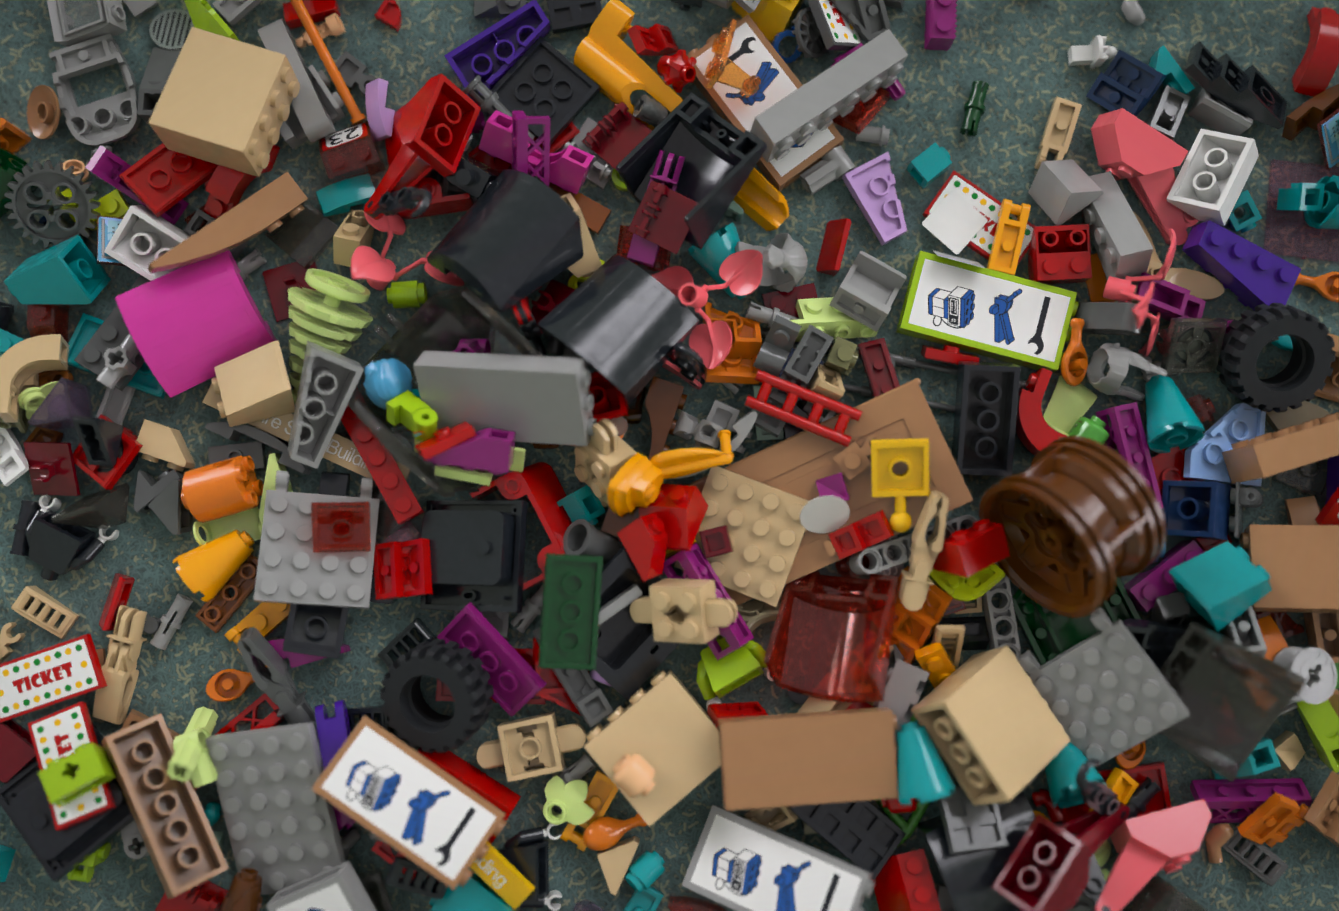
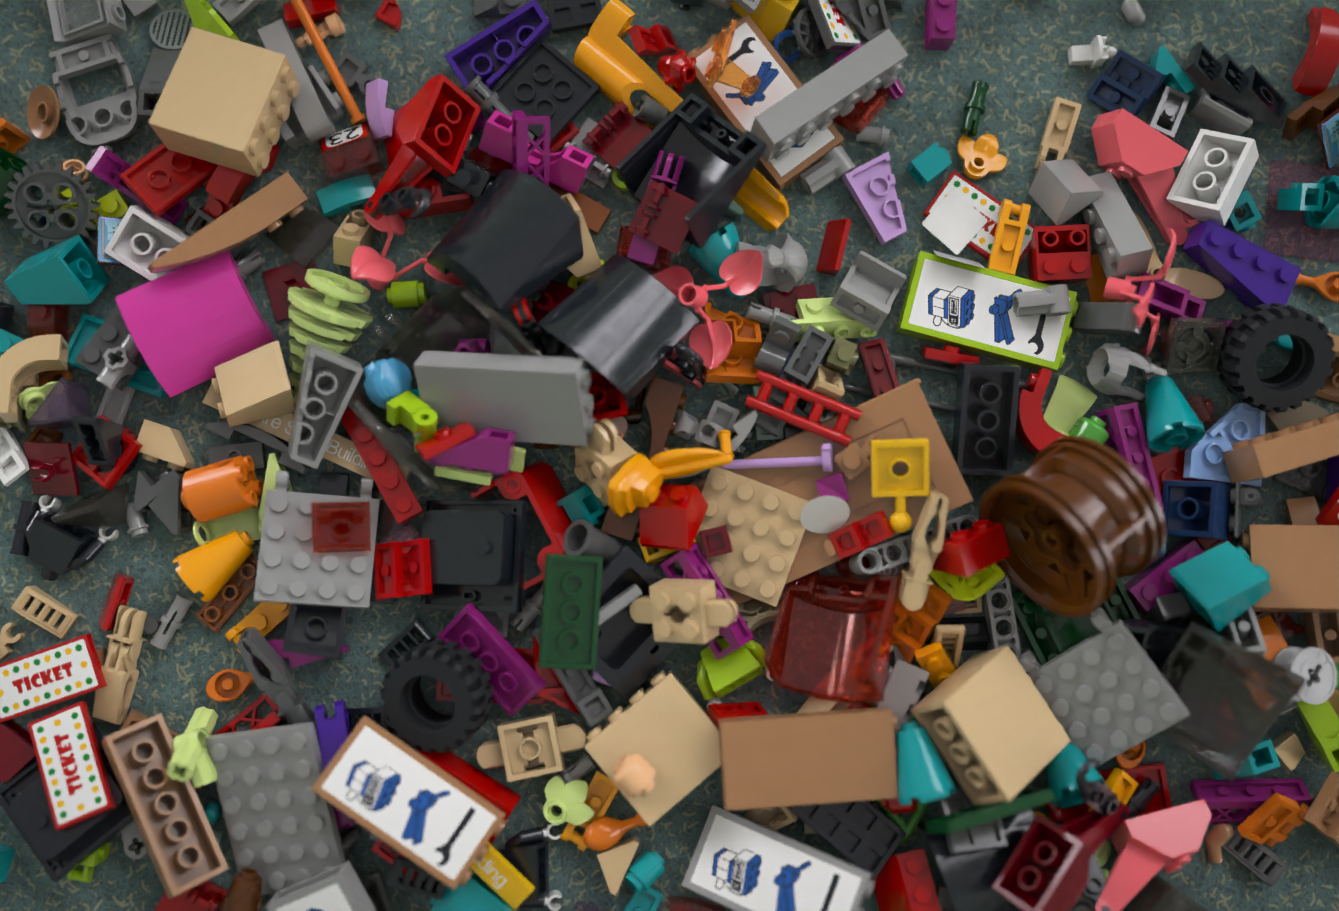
lime brick [38,743,116,806] -> none
red slope [617,512,669,582] -> none
orange piece [1060,318,1088,386] -> none
none -> light grey pin [122,503,150,539]
none -> lavender piece [718,443,833,472]
none -> dark green tile [925,789,1055,834]
none -> light orange plate [957,134,1008,180]
none -> light grey piece [1012,284,1071,317]

